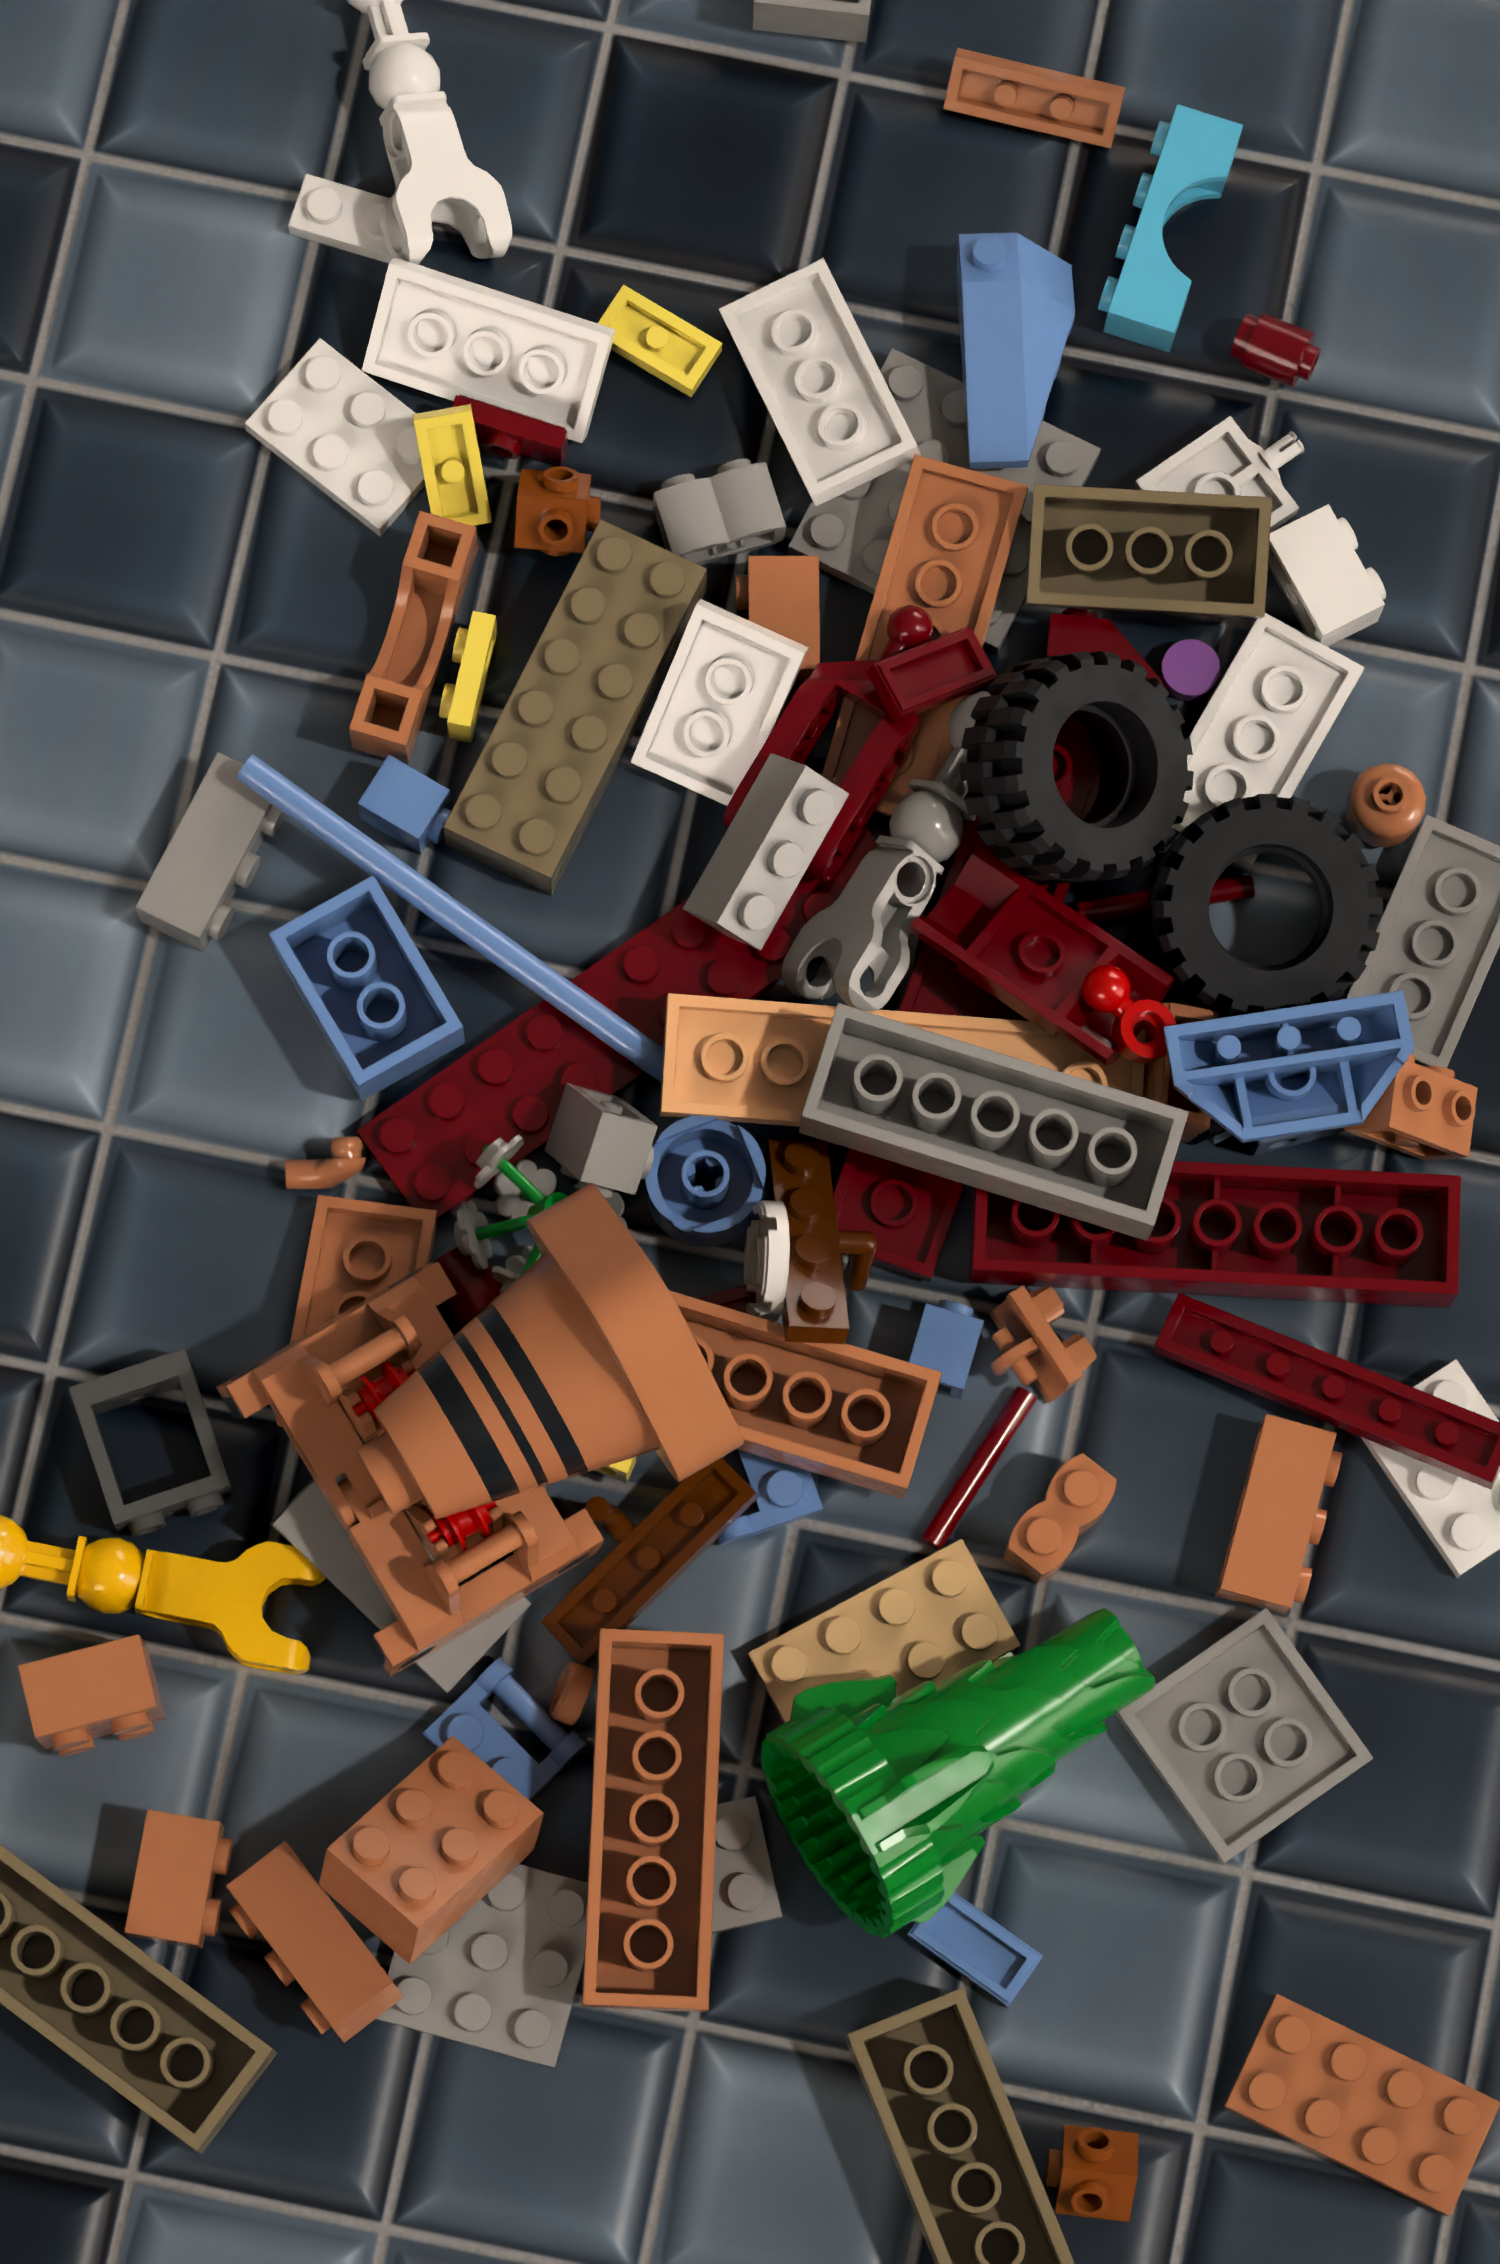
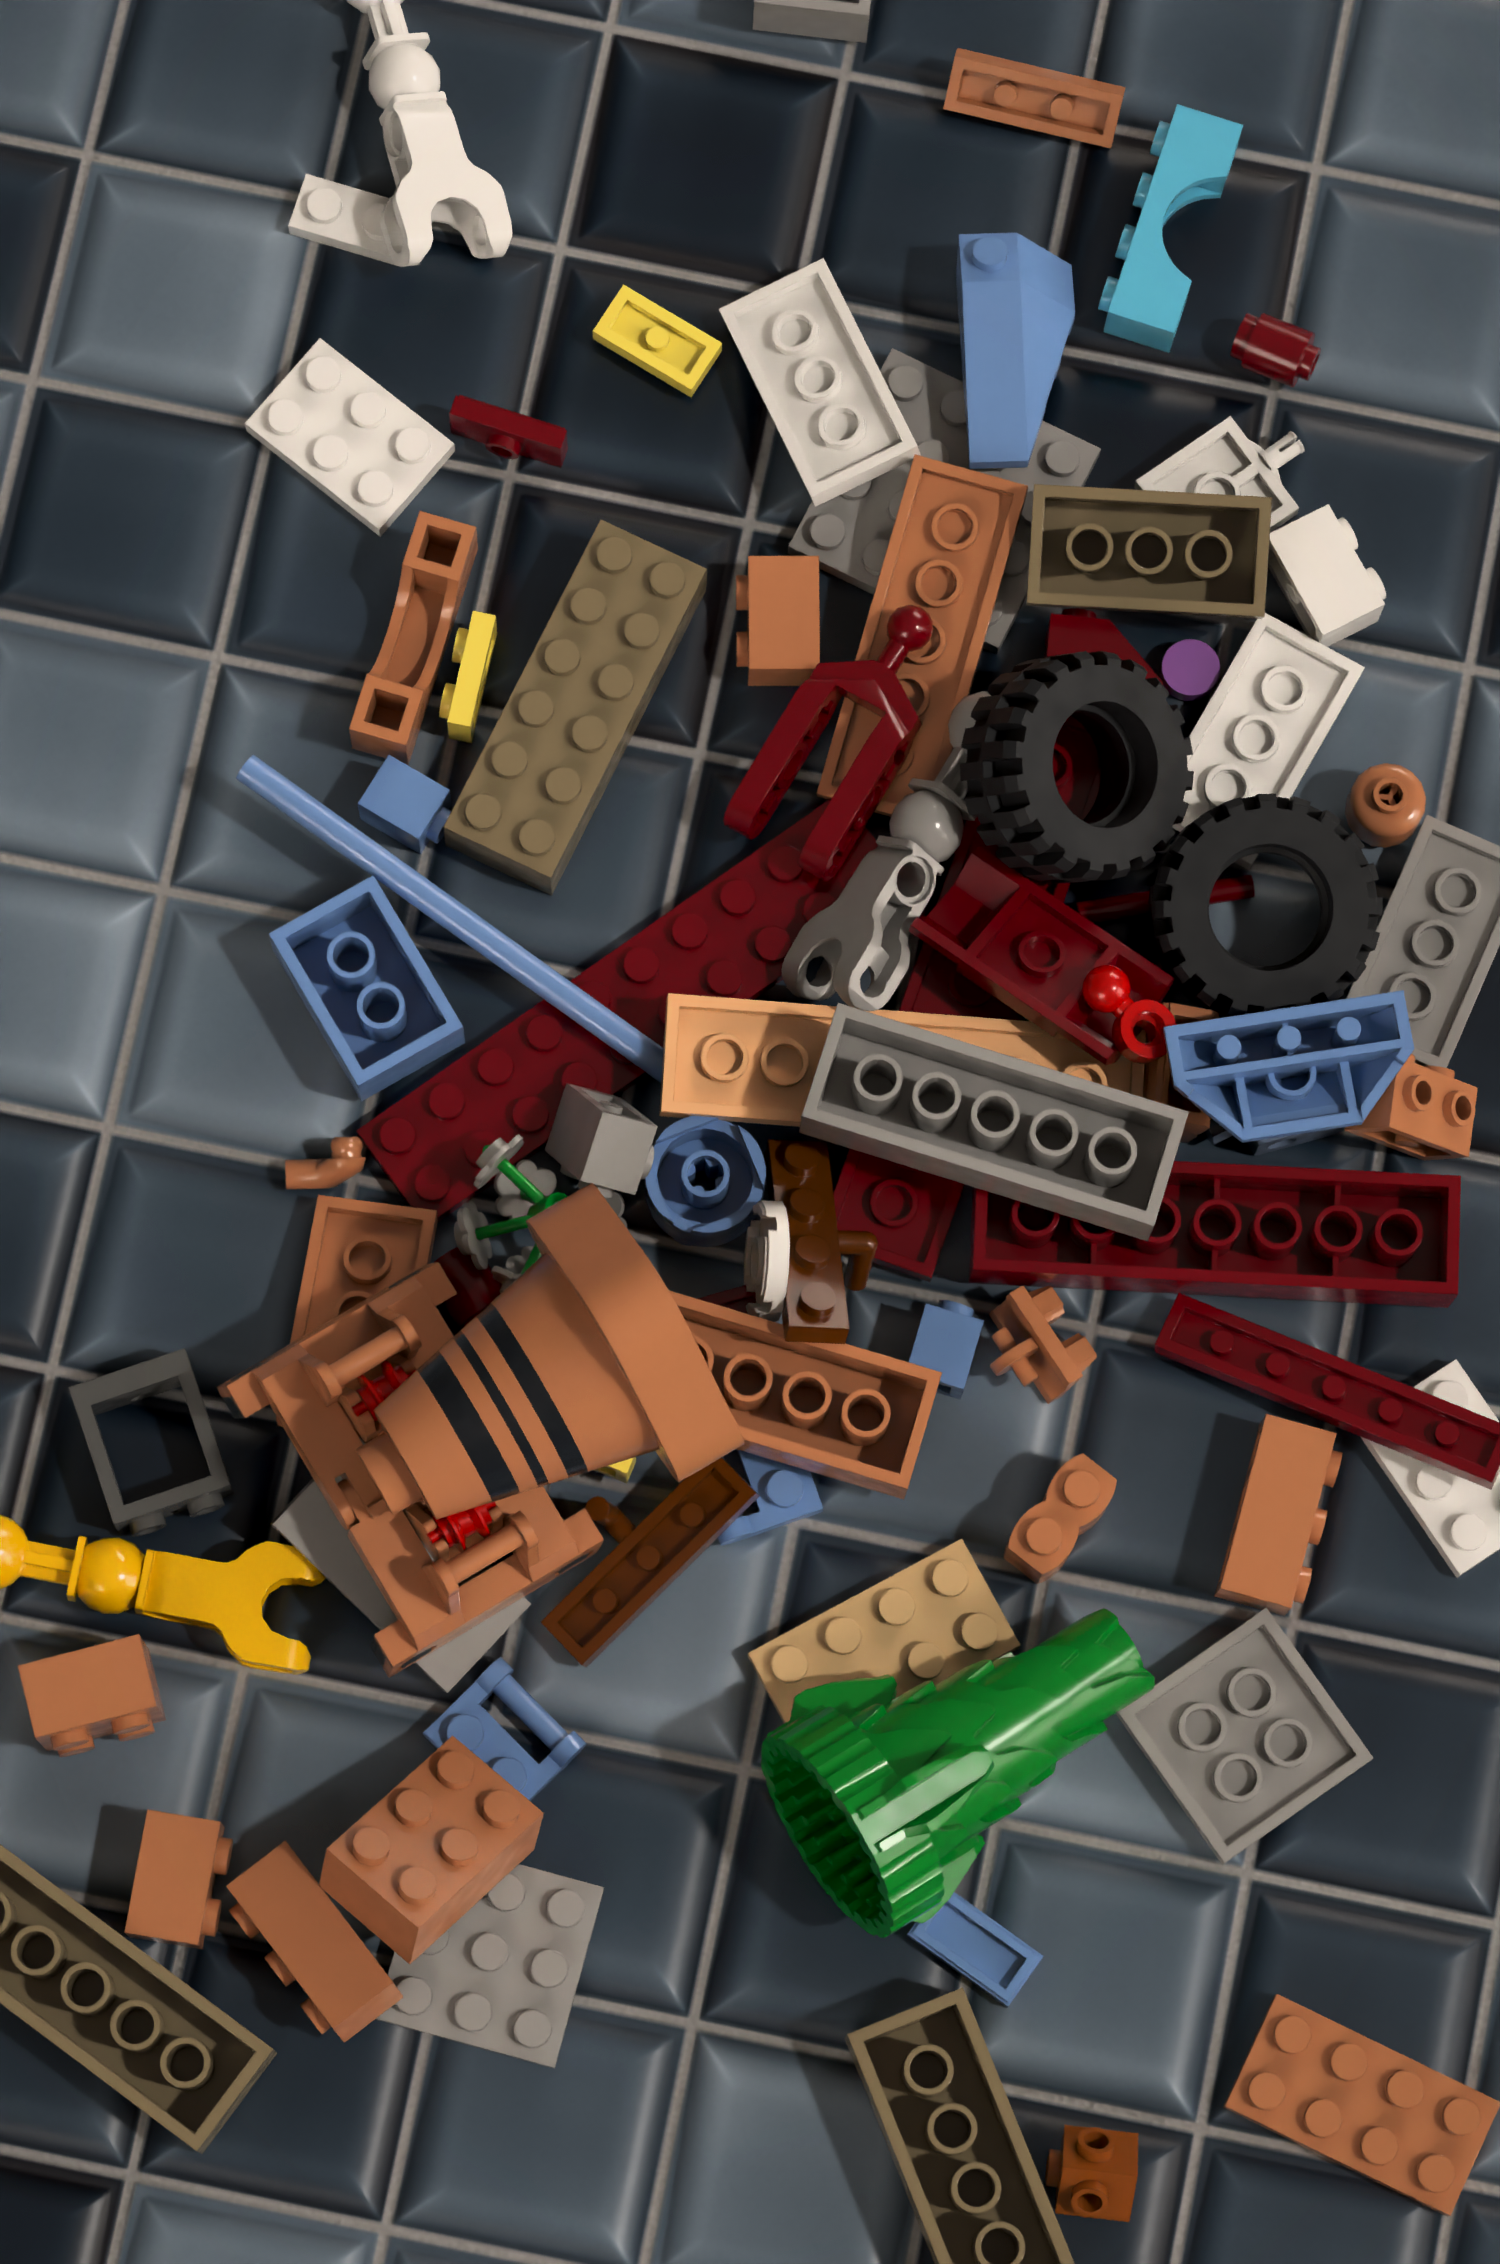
light grey brick [135,752,286,952] -> none
white plate [362,257,616,443] -> none
light yellow plate [413,404,492,526] -> none
dark orange brick [514,466,601,556] -> none
nougat tile [549,1661,594,1726] -> none
nougat brick [582,1628,724,2012] -> none
white plate [630,599,809,806] -> none
light grey brick [652,459,786,565] -> none
light grey brick [683,753,849,951] -> none
light grey wing [712,1796,782,1934] -> none
dark red tile [866,626,998,723] -> none
dark red bar [920,1386,1037,1550] -> none

